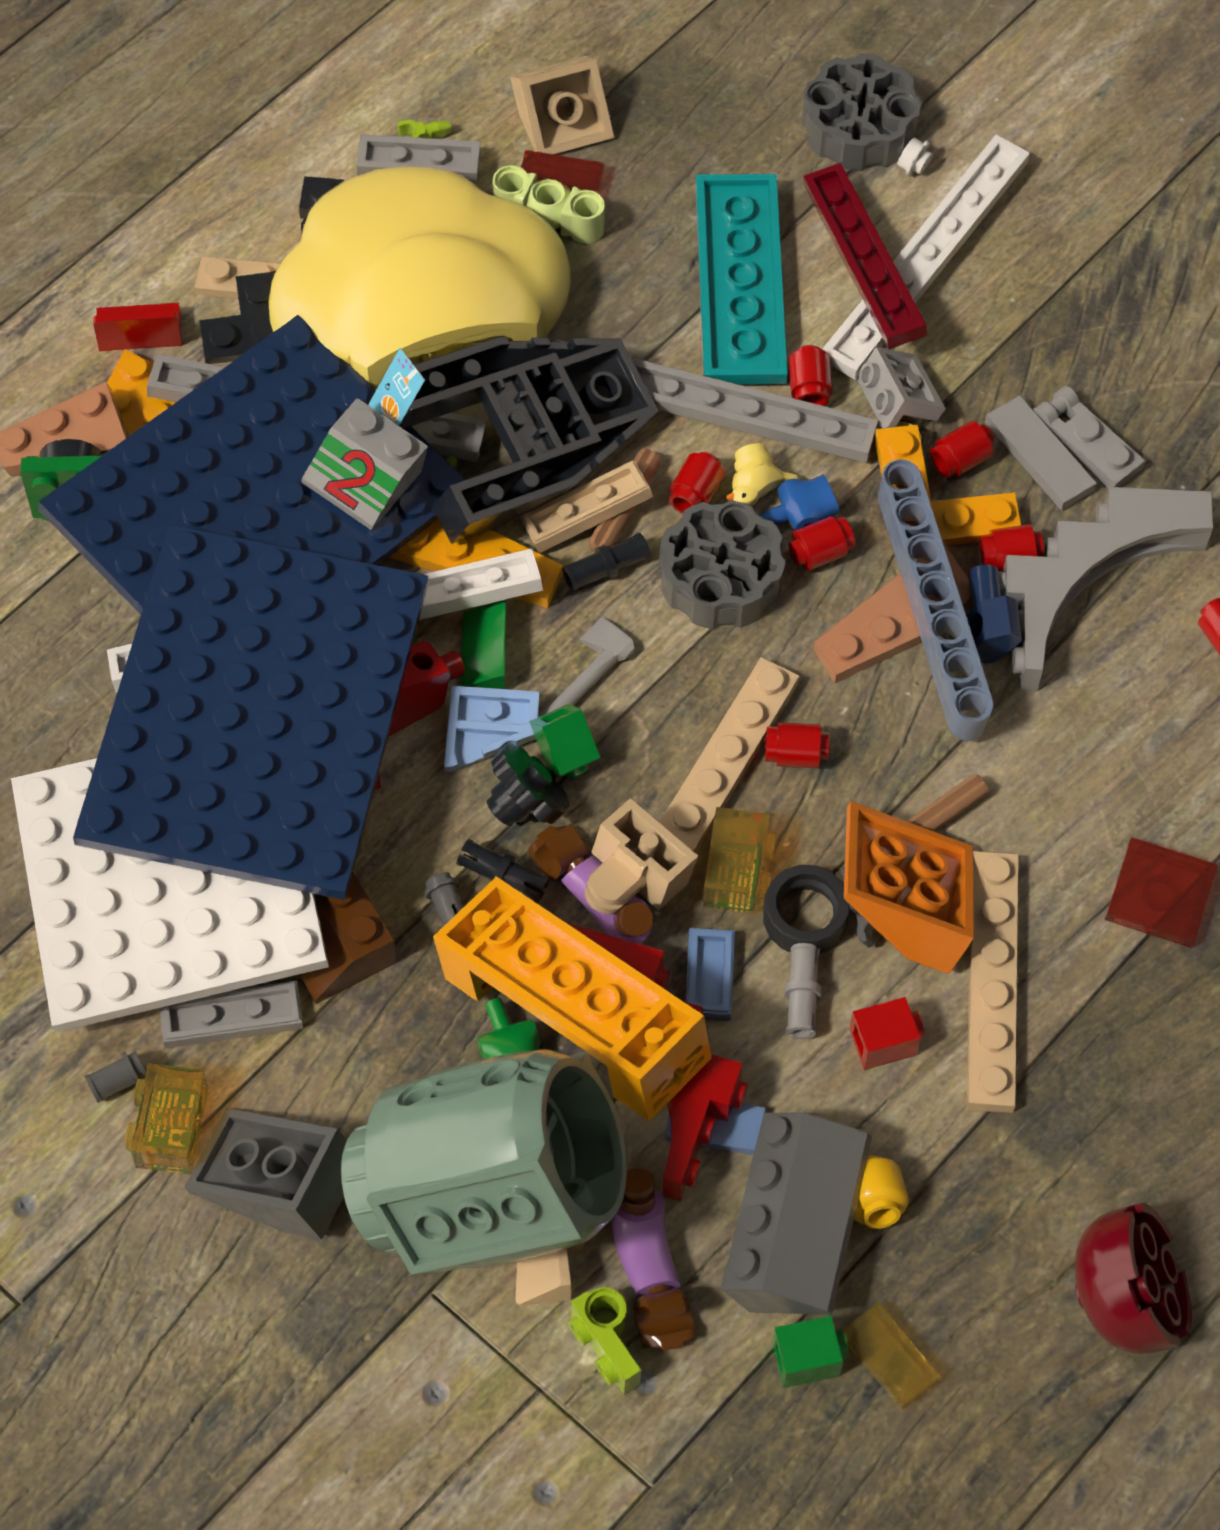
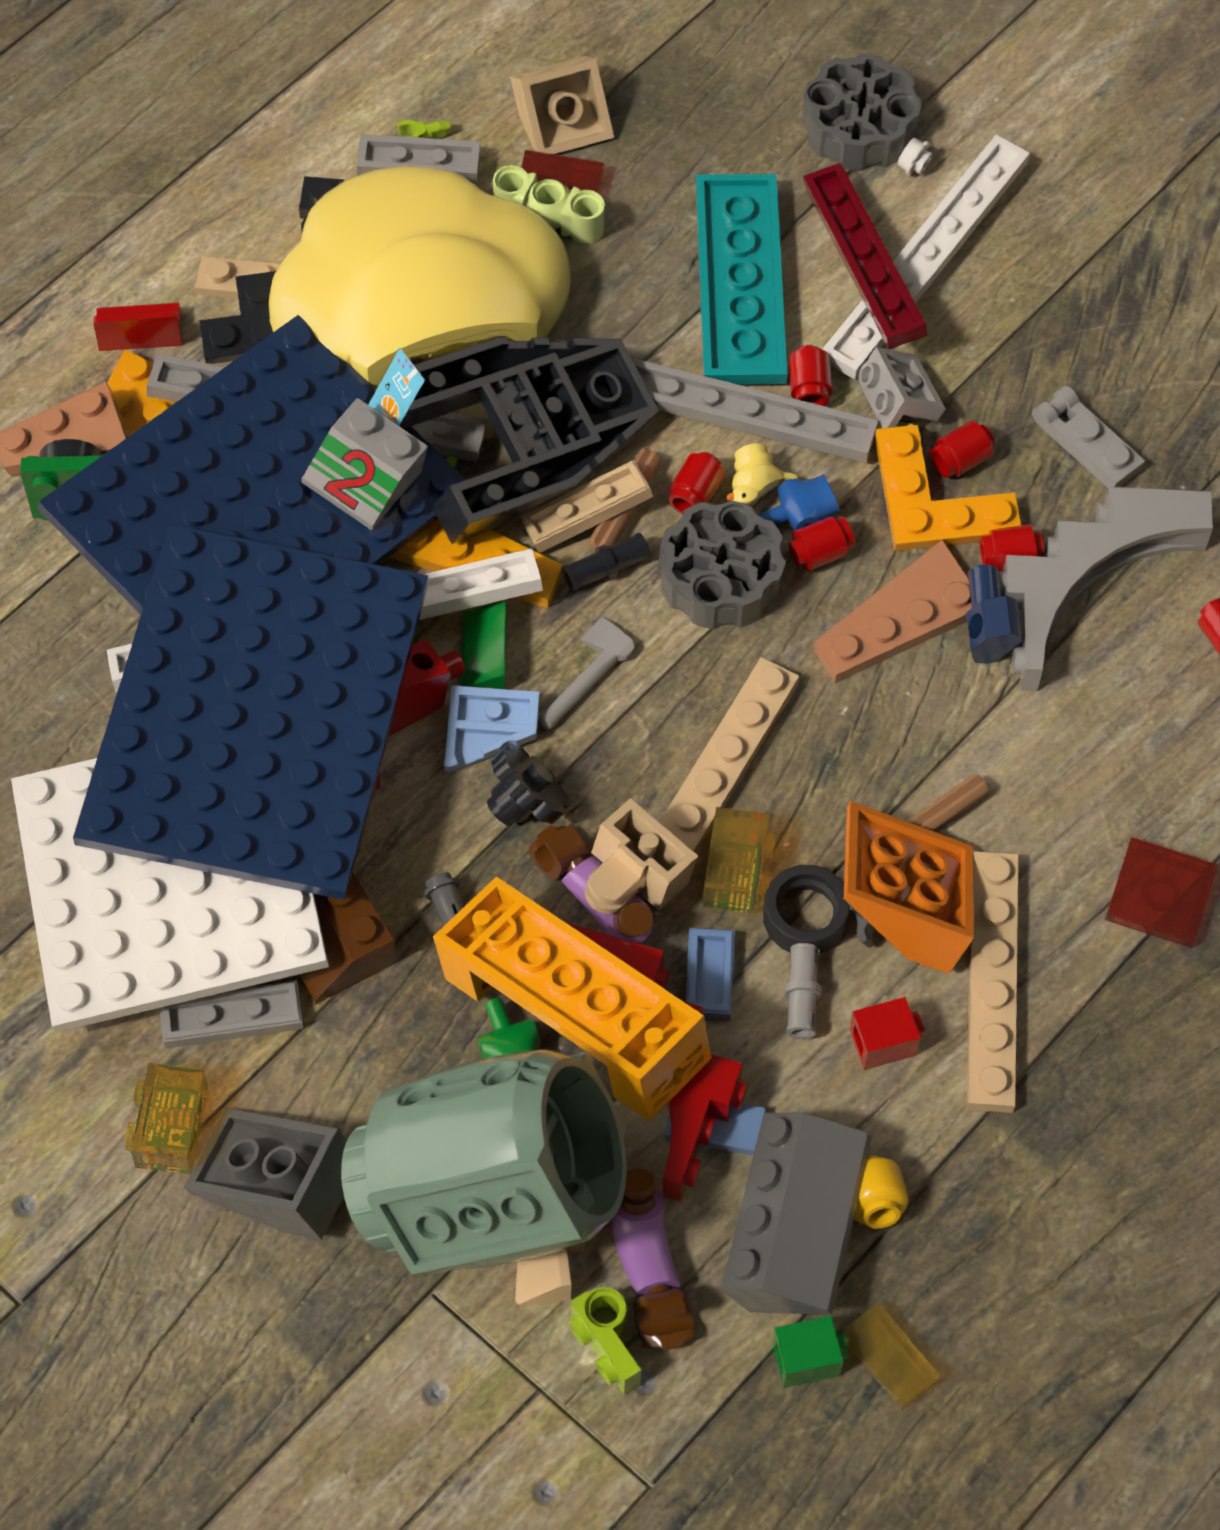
dark grey pin [85,1052,148,1103] -> none
black pin [456,838,550,904] -> none
green brick [529,704,601,777] -> none
red brick [765,722,829,768] -> none
sand blue beam [878,459,993,741] -> none
light grey tile [985,395,1097,511] -> none
dark red cylinder [1075,1203,1192,1354] -> none

